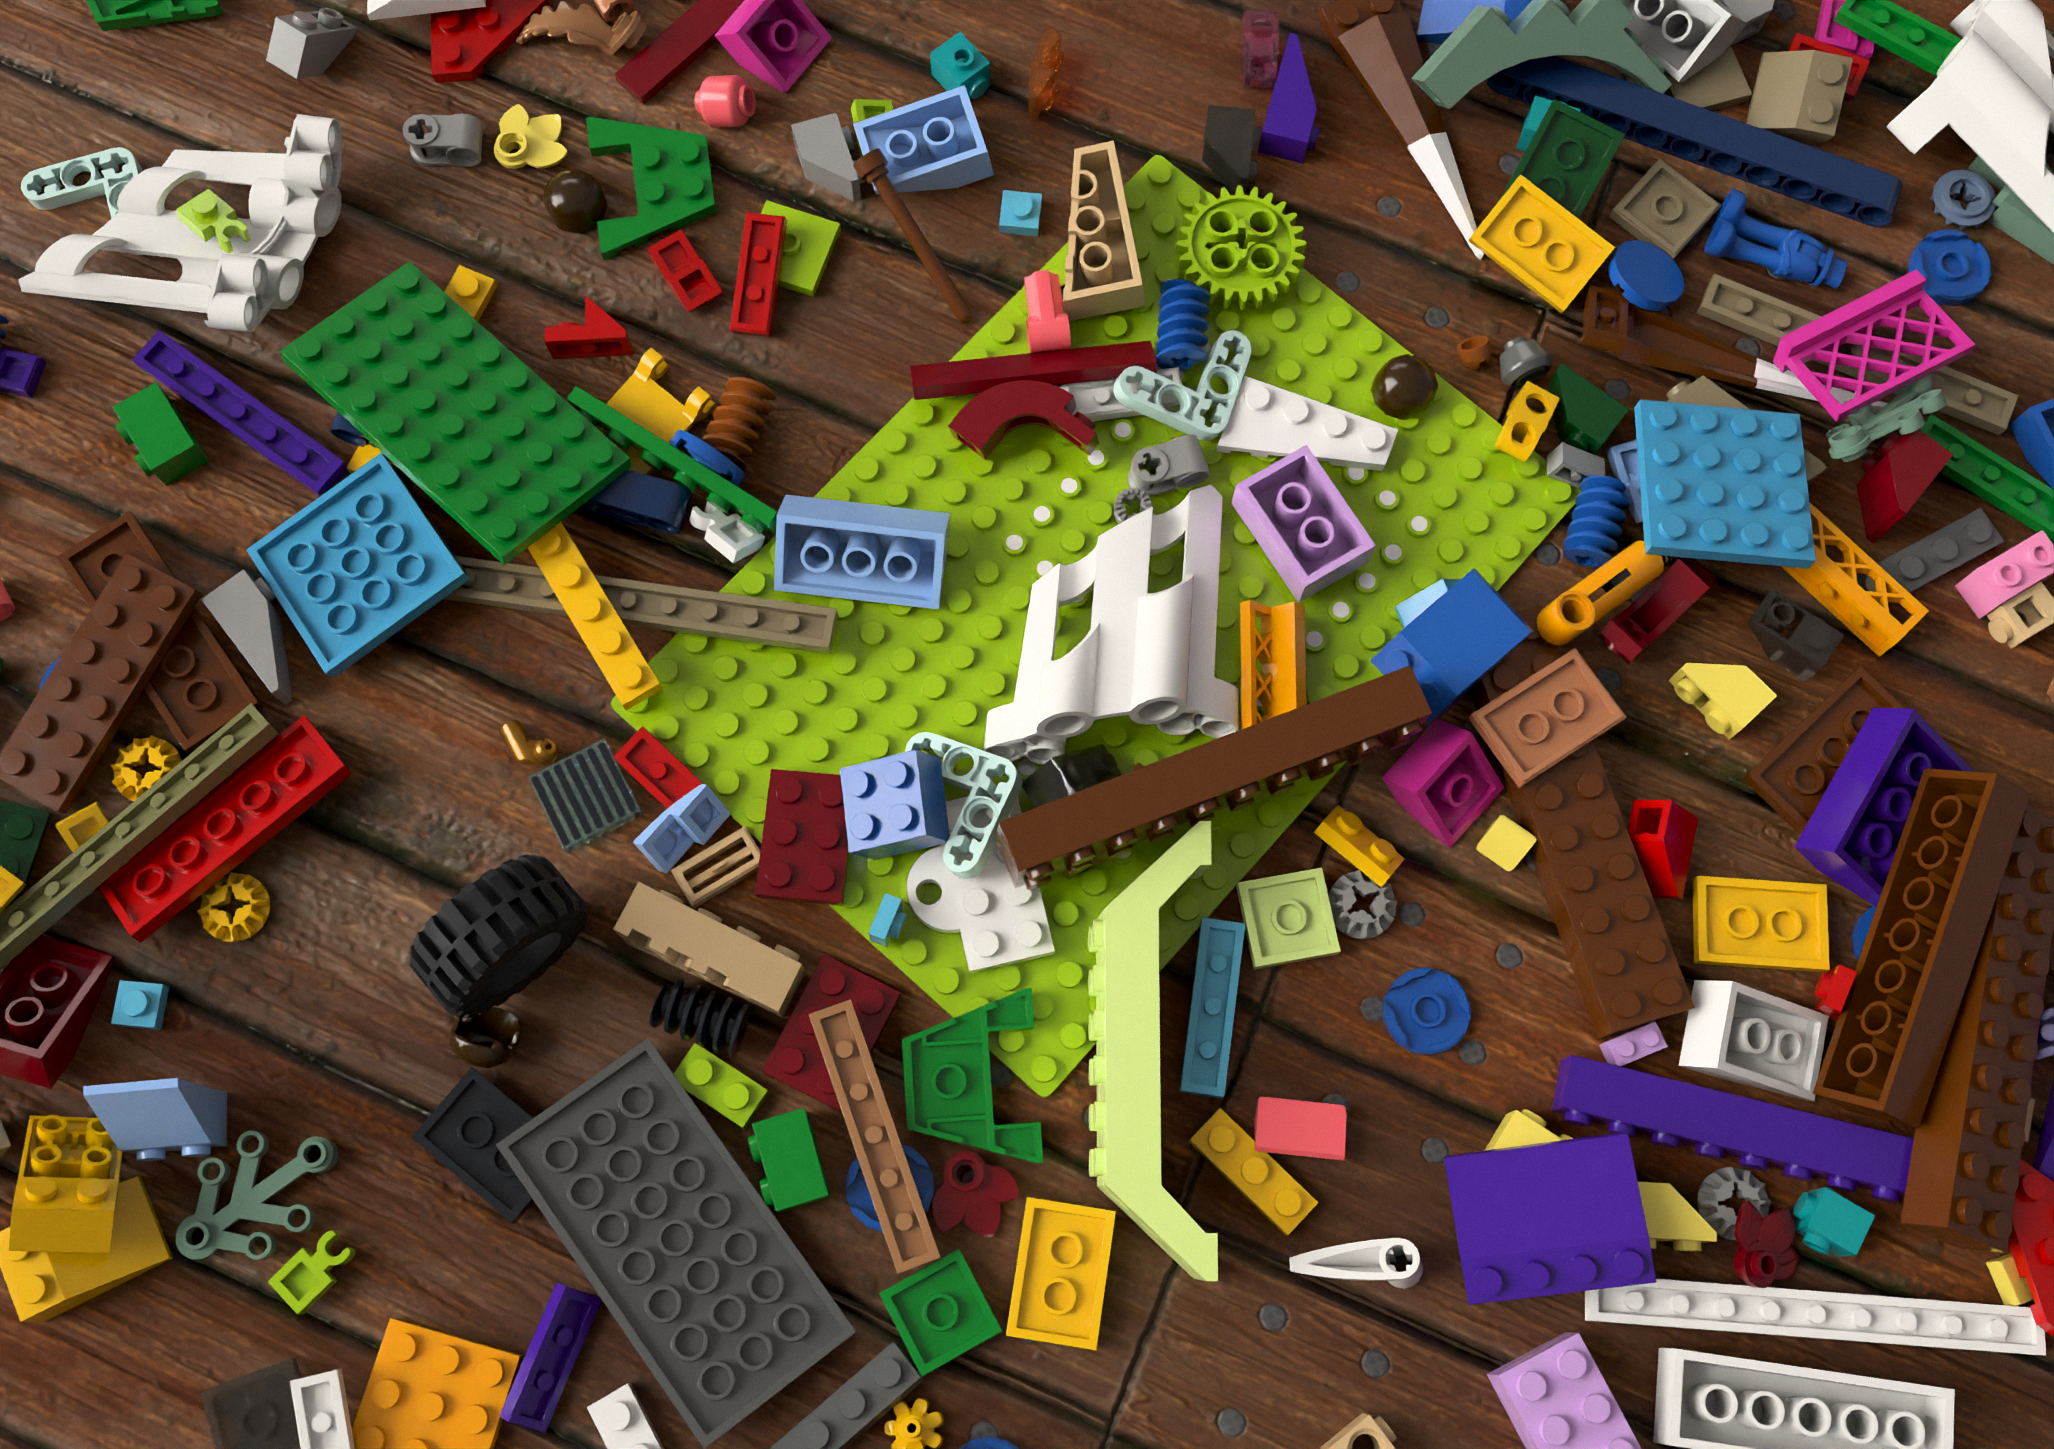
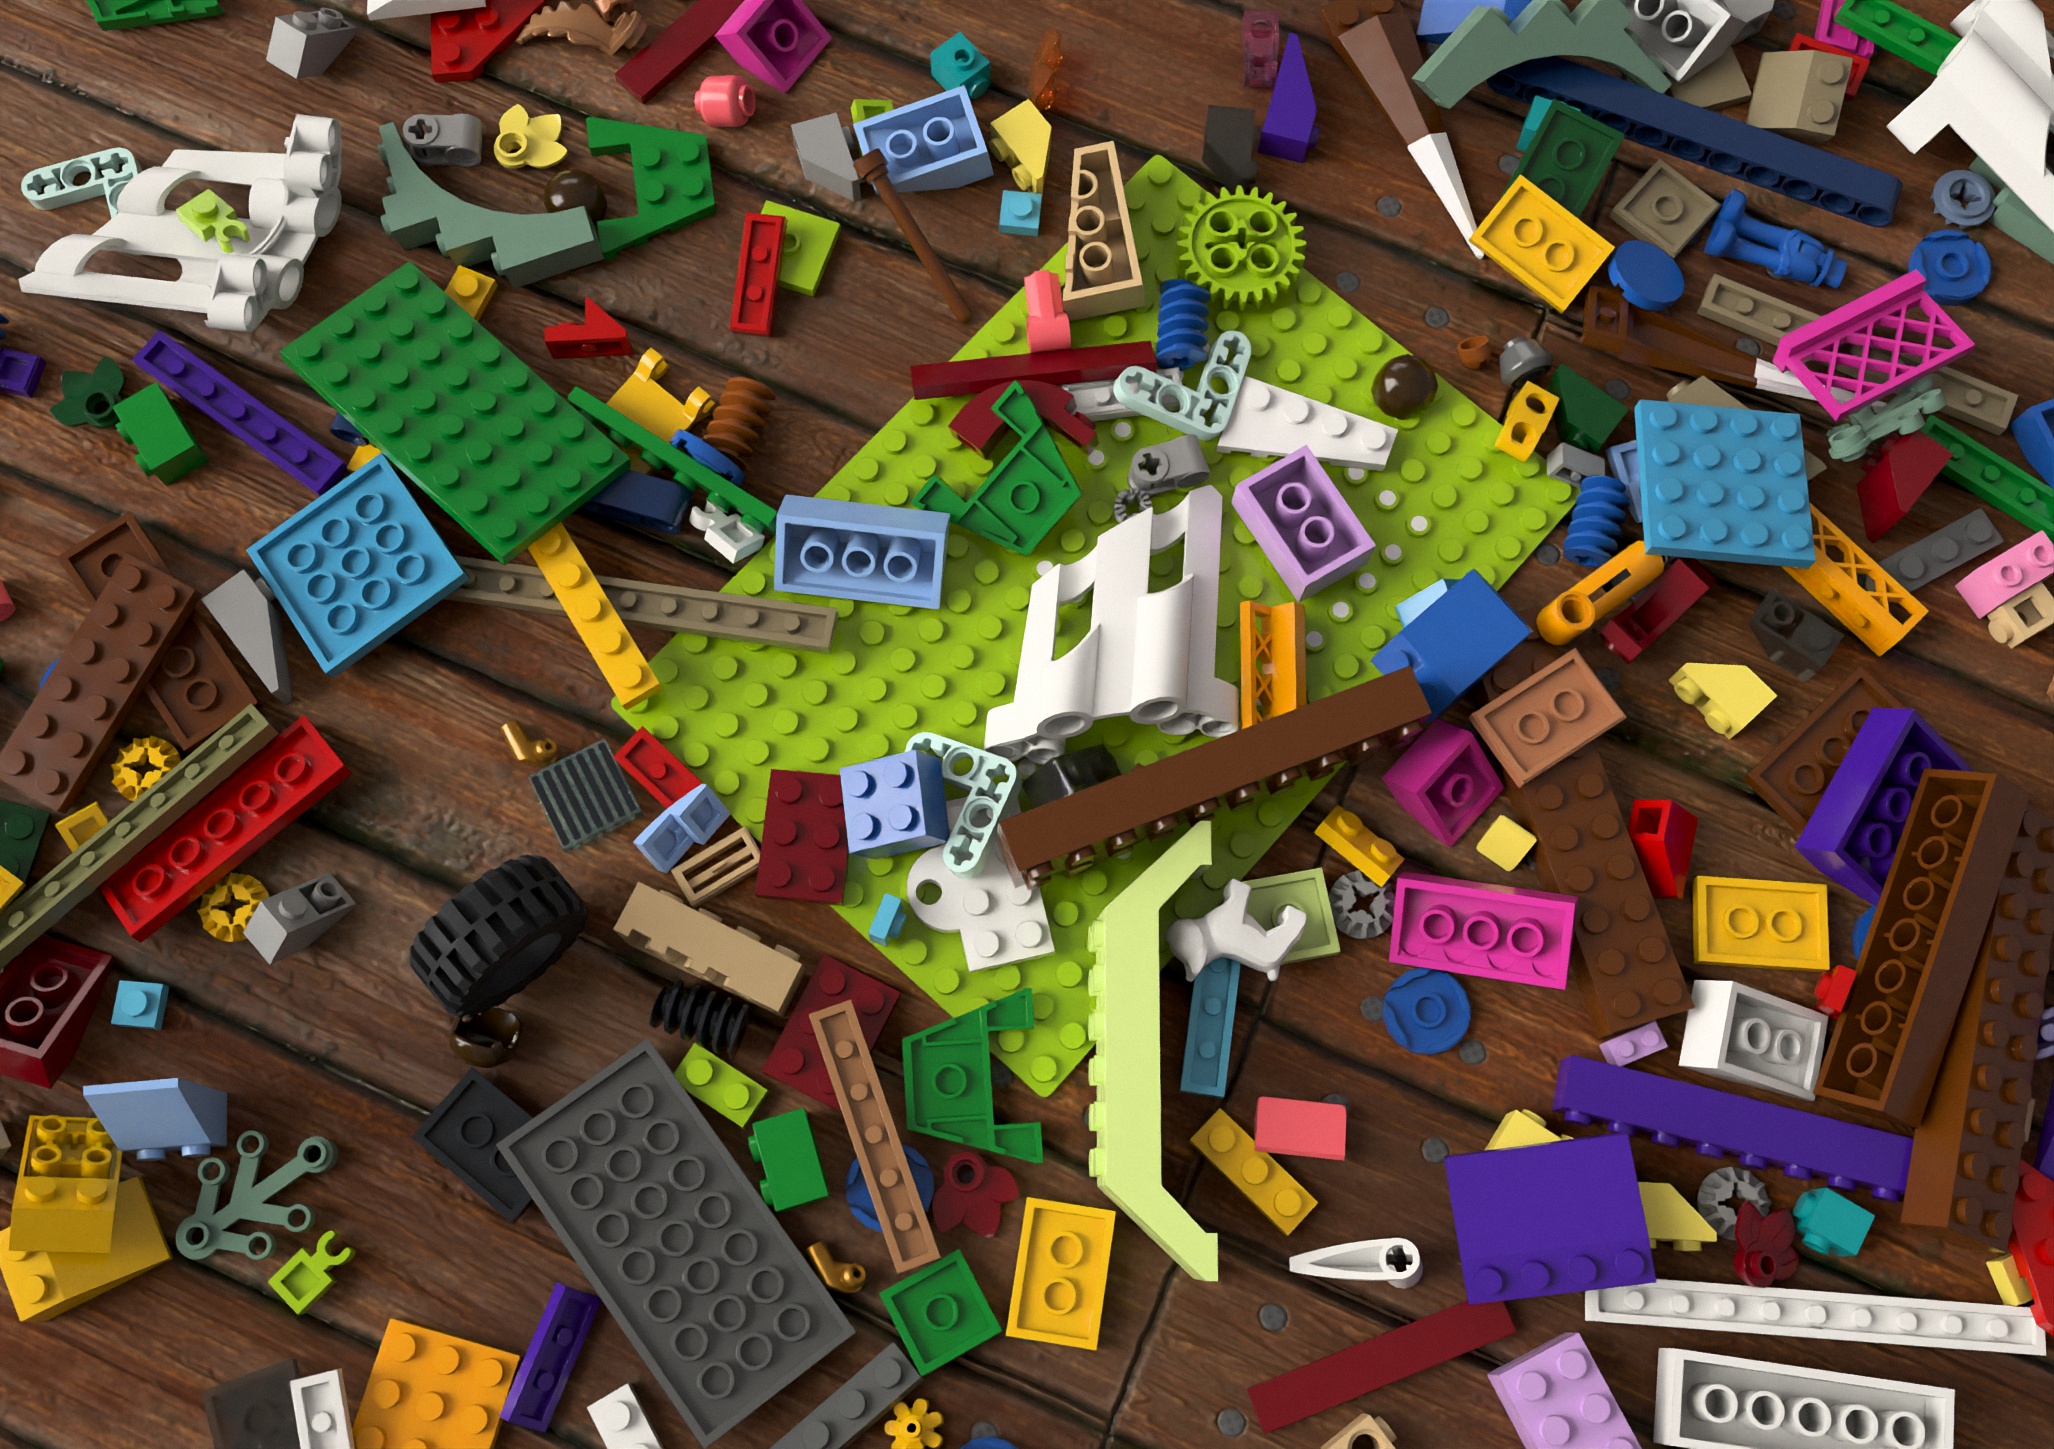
red slope [647,229,723,313] -> none
none -> dark green plate [49,357,126,429]
none -> light grey slope [243,872,356,964]
none -> sand green arch [377,122,604,289]
none -> pearl gold arm [804,1240,867,1294]
none -> green wing [910,380,1084,556]
none -> light yellow slope [989,99,1052,195]
none -> white animal [1166,879,1306,982]
none -> dark red tile [1246,1299,1516,1434]
none -> dark pink slope [1389,871,1579,990]

